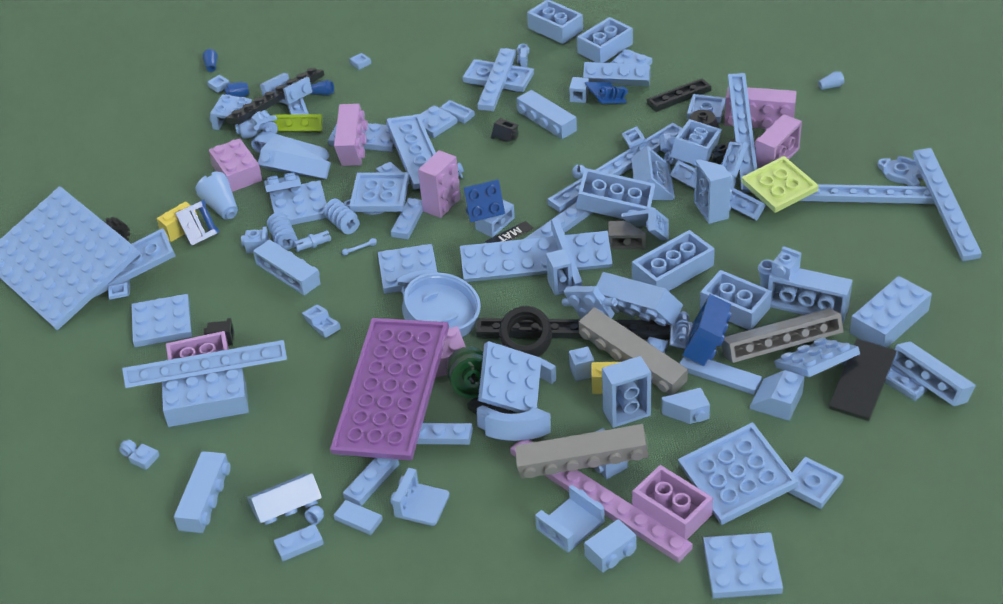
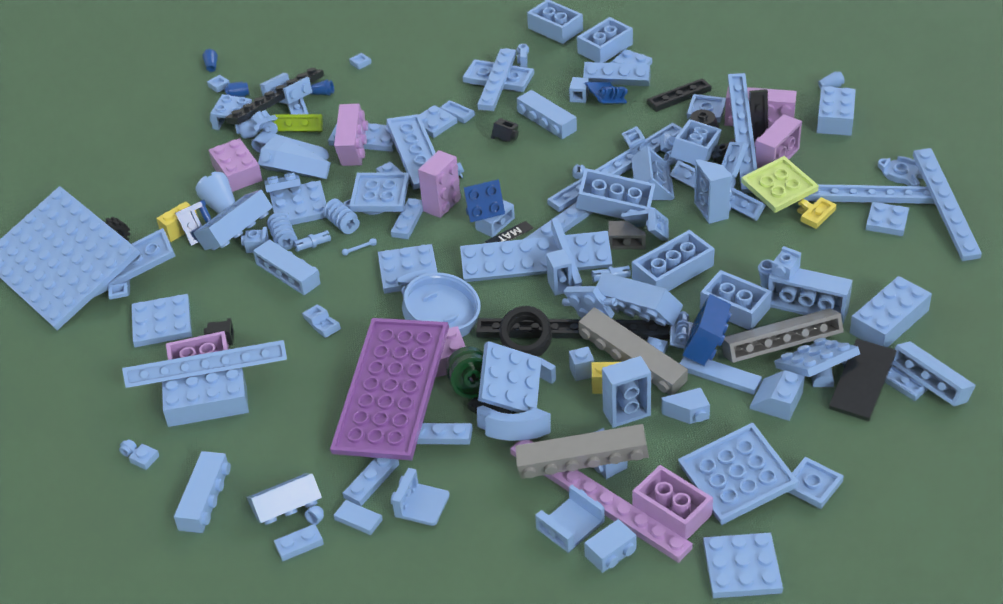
none -> light blue brick [193,190,273,251]
none -> light blue pin [591,265,631,282]
none -> black plate [749,89,768,142]
none -> light yellow plate [797,197,837,229]
none -> light blue brick [811,367,834,387]
none -> light blue brick [817,86,856,136]
none -> light blue plate [866,202,909,236]

